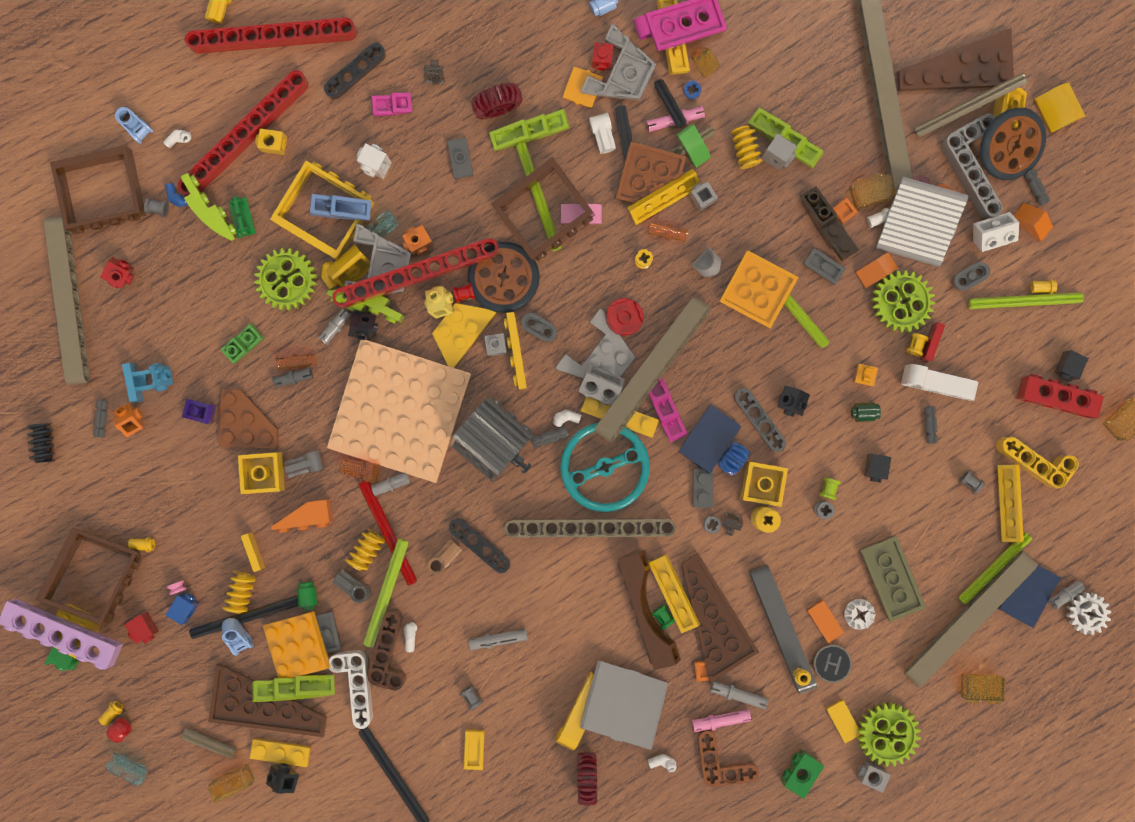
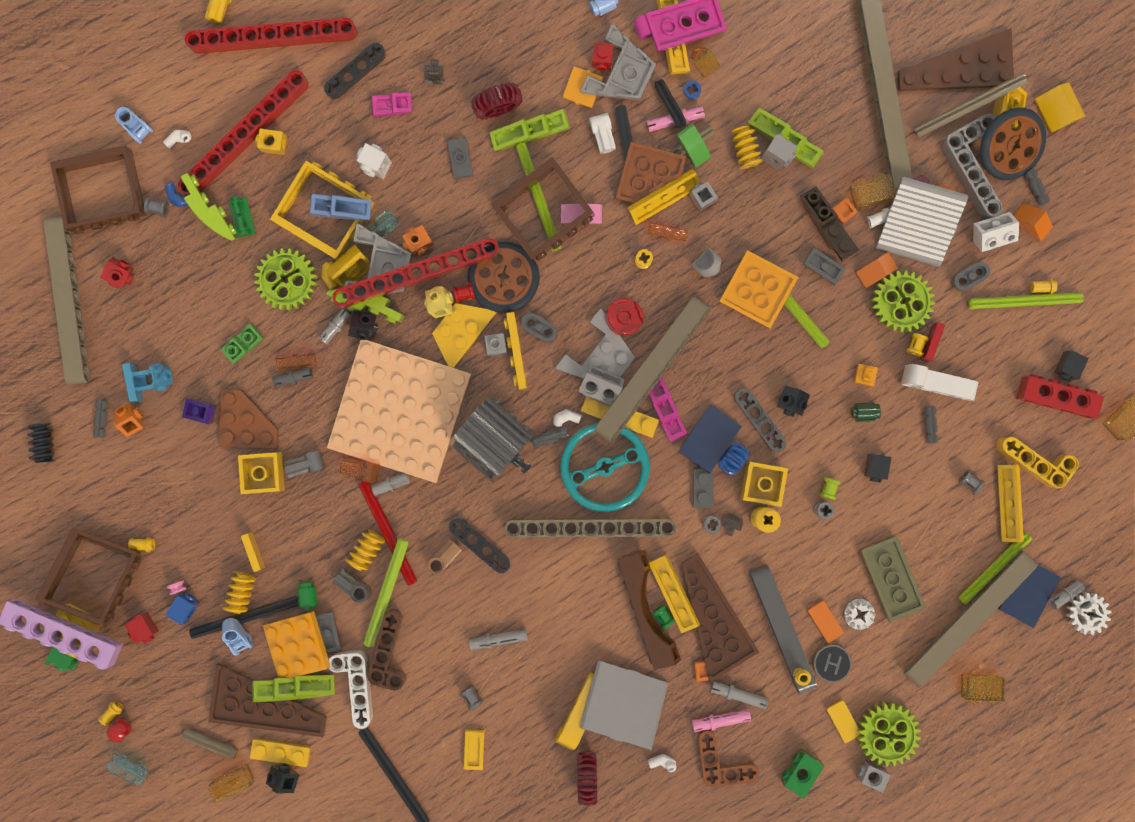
orange slope [271,499,333,533] -> none
white arm [403,622,417,653] -> none

